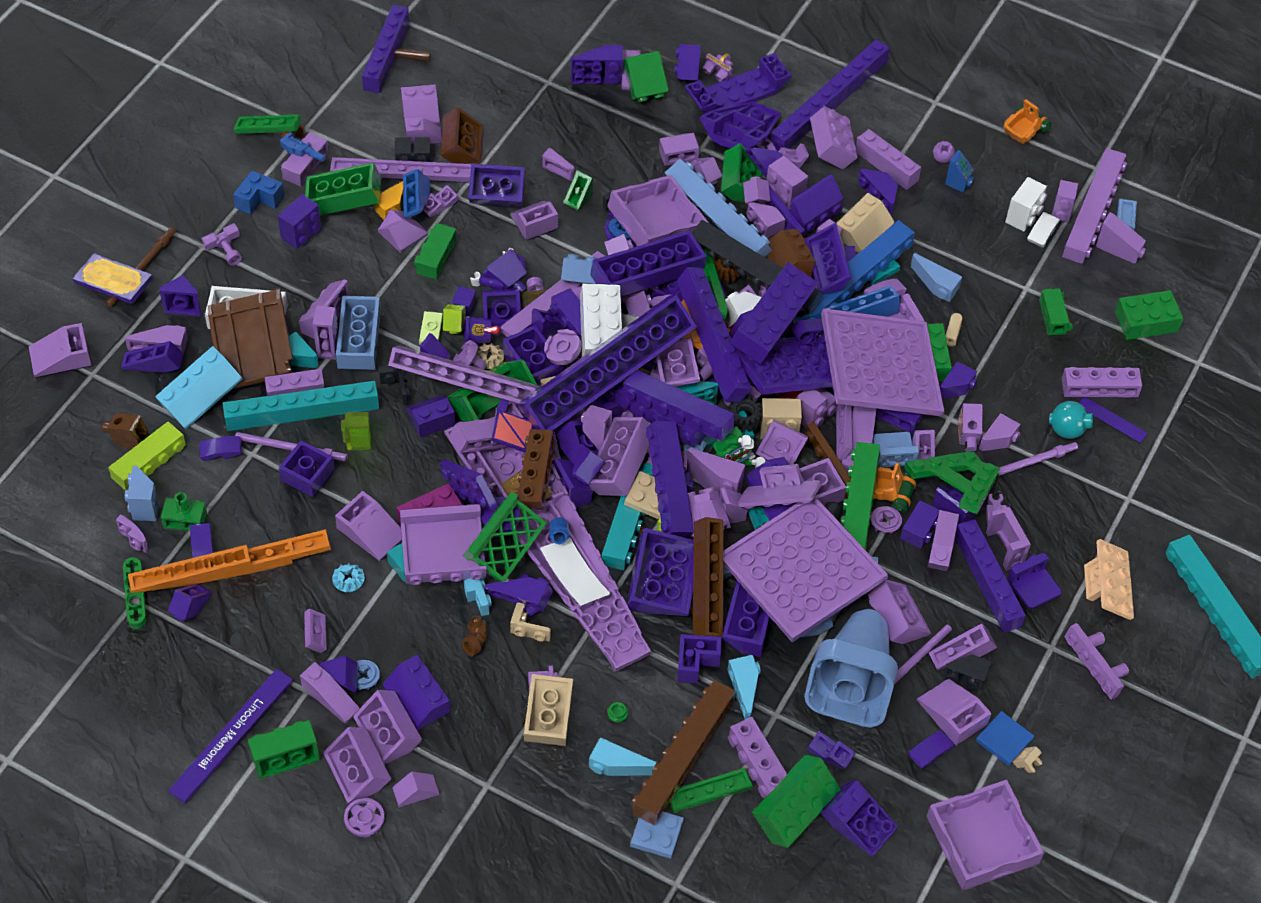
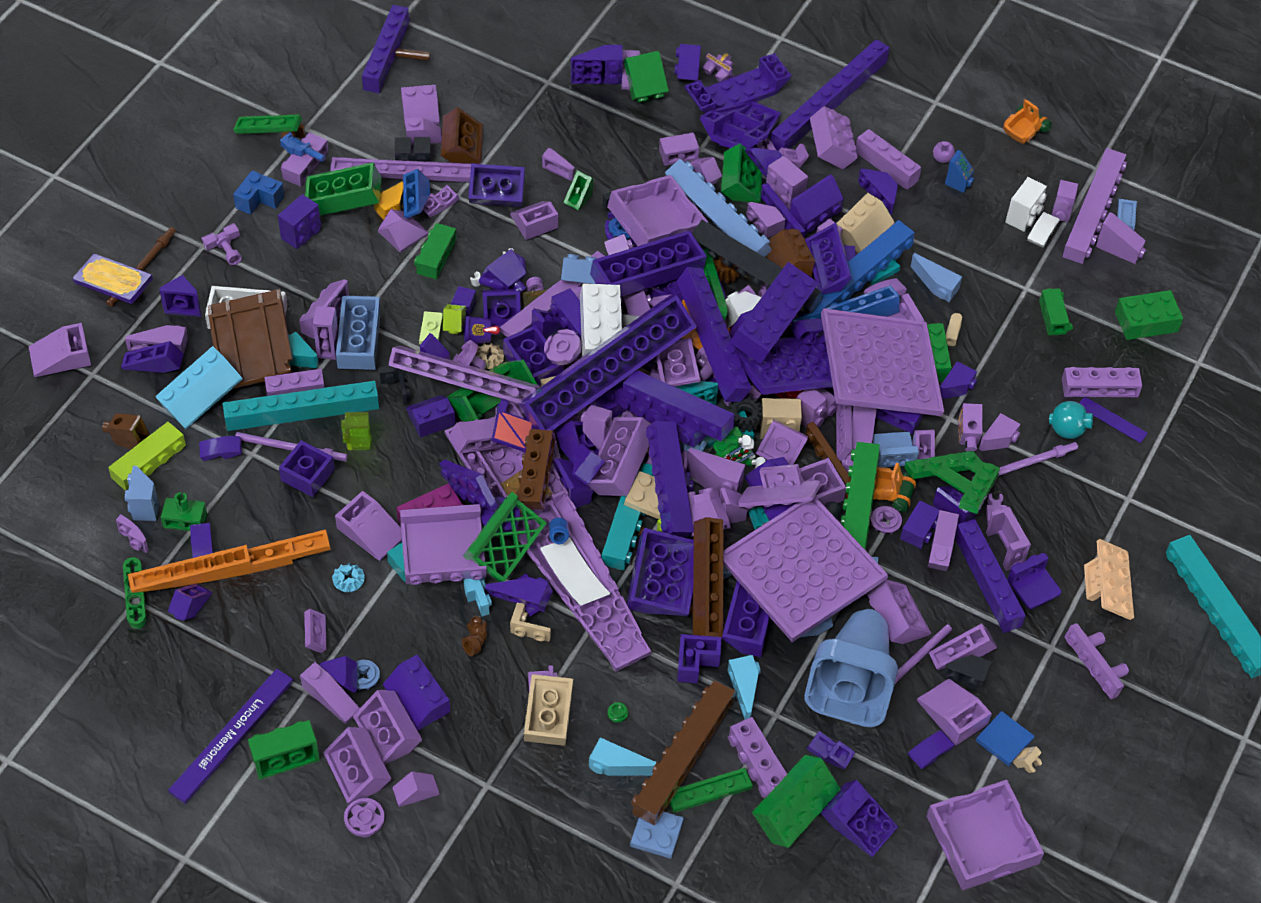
medium lavender brick [743,177,770,204] -> none

